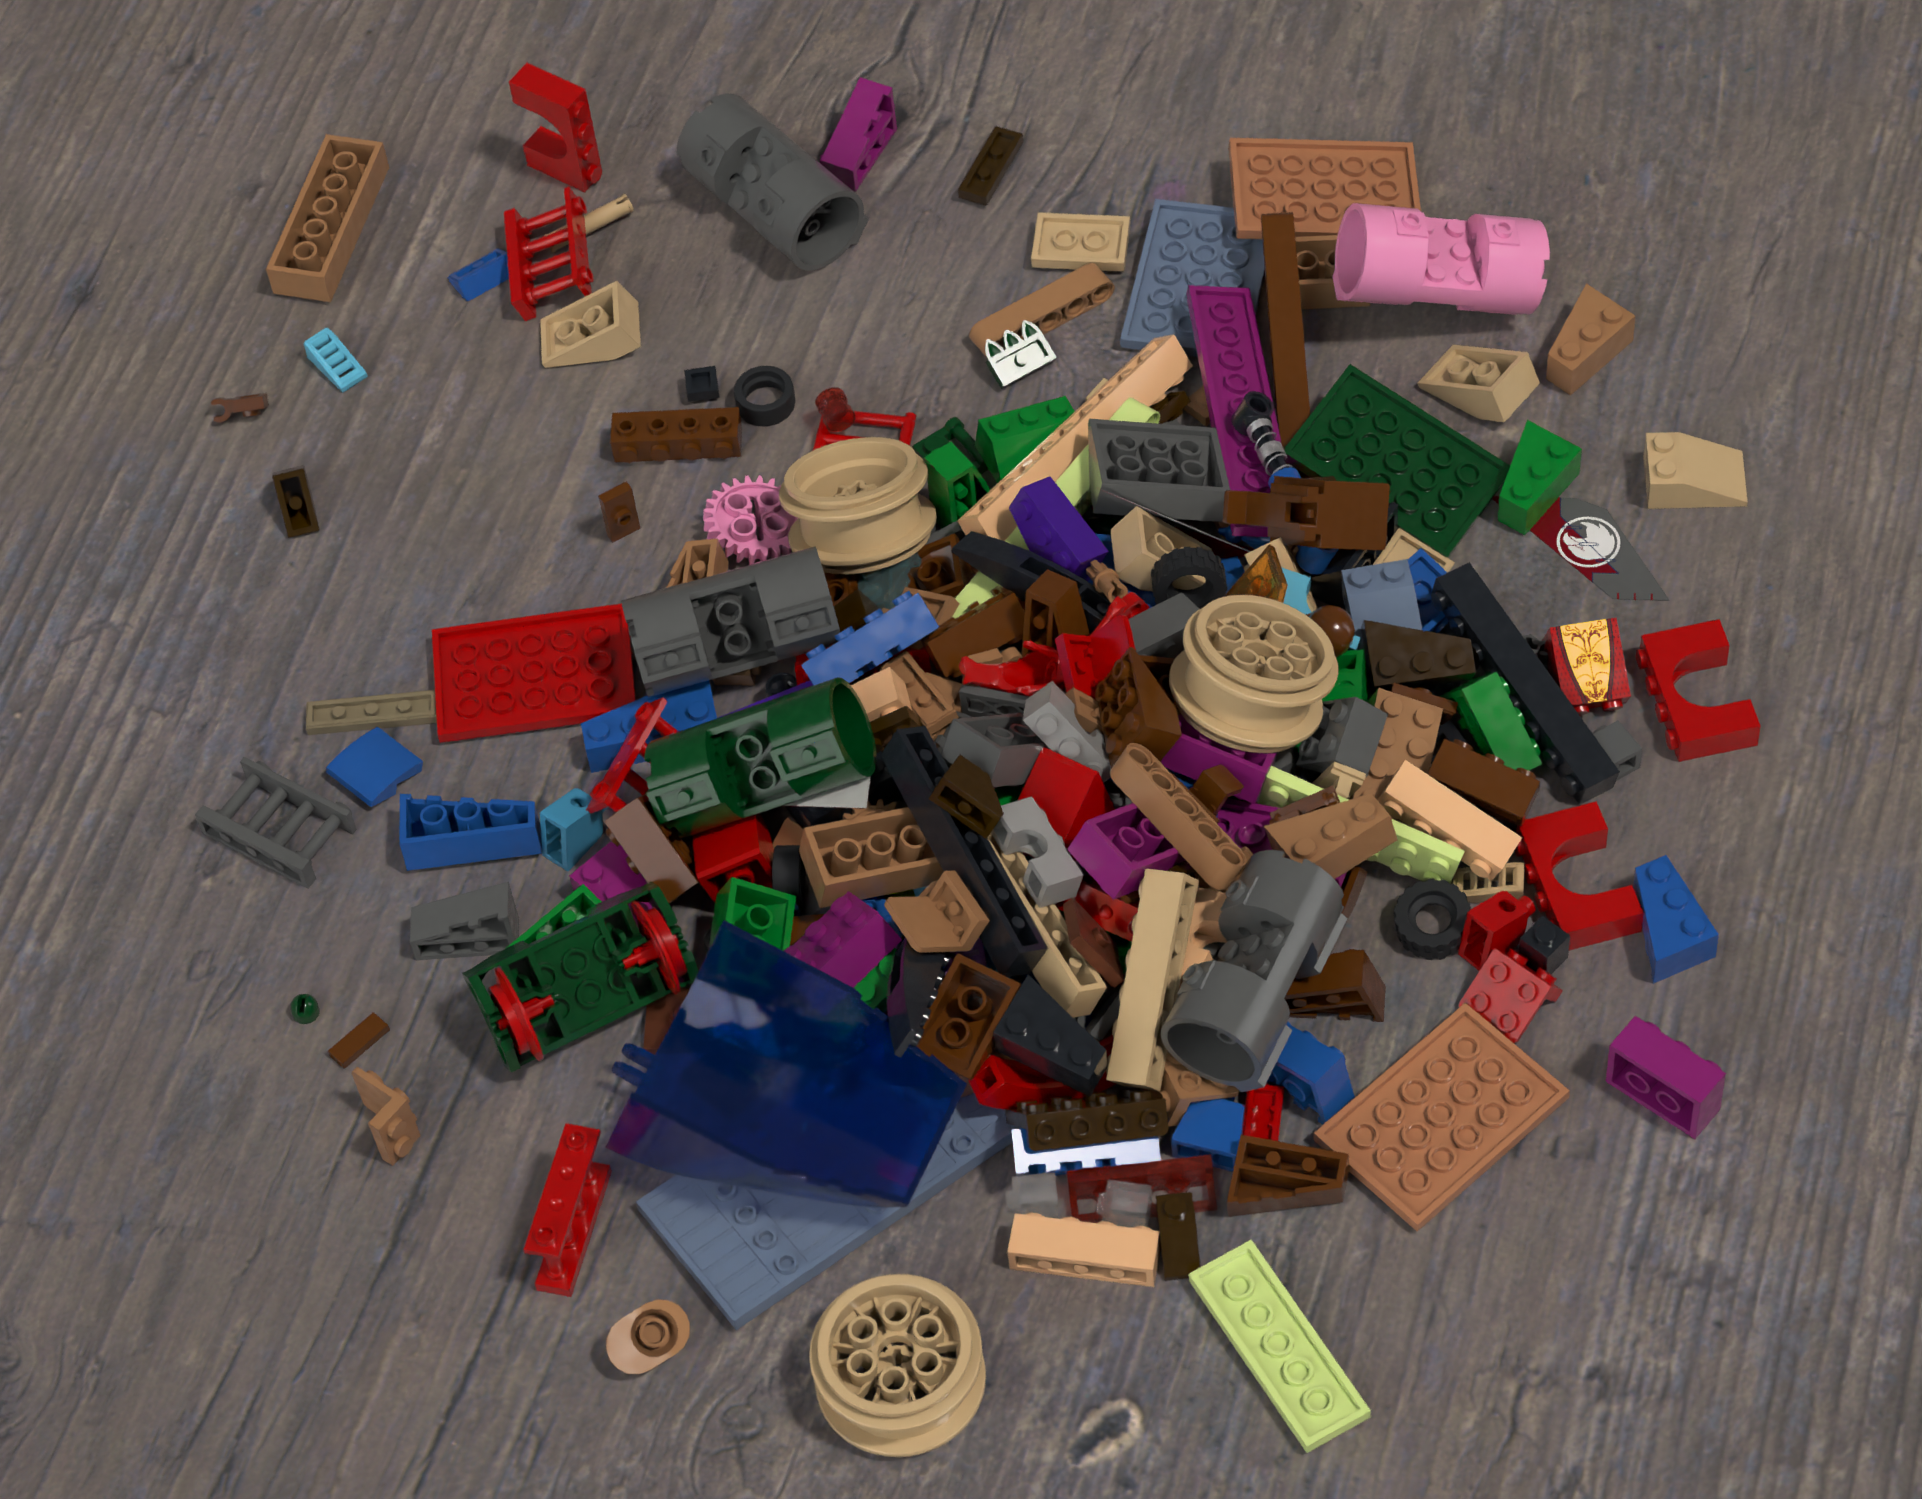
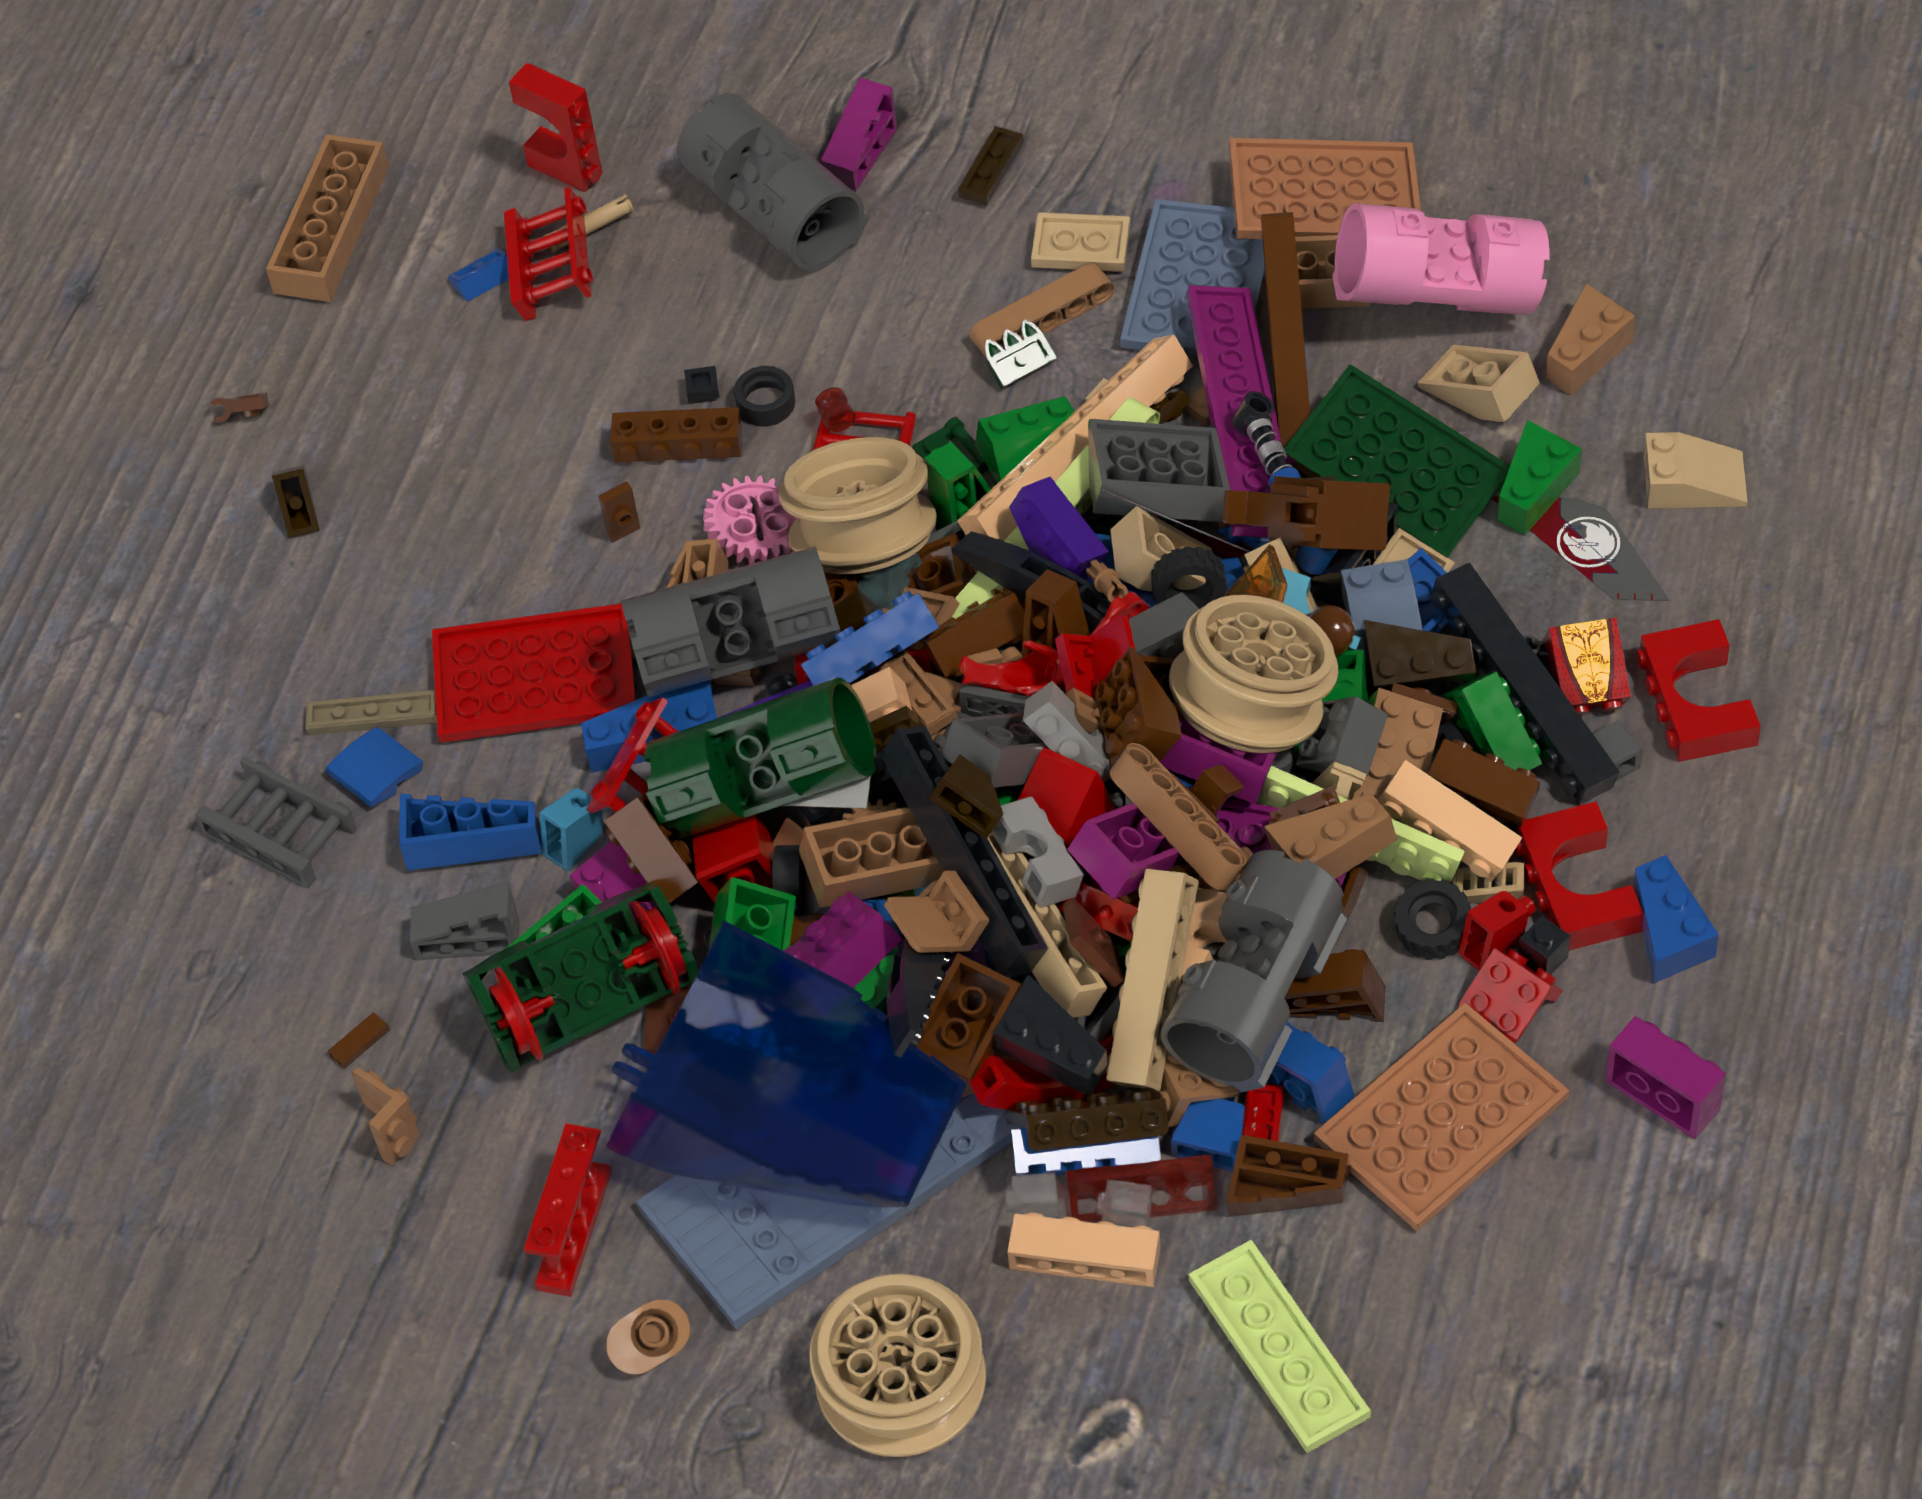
dark green hinge [290,994,320,1024] -> none
medium azure slope [304,328,368,393] -> none
tan slope [540,281,641,368] -> none
dark brown slope [1156,1192,1201,1281] -> none

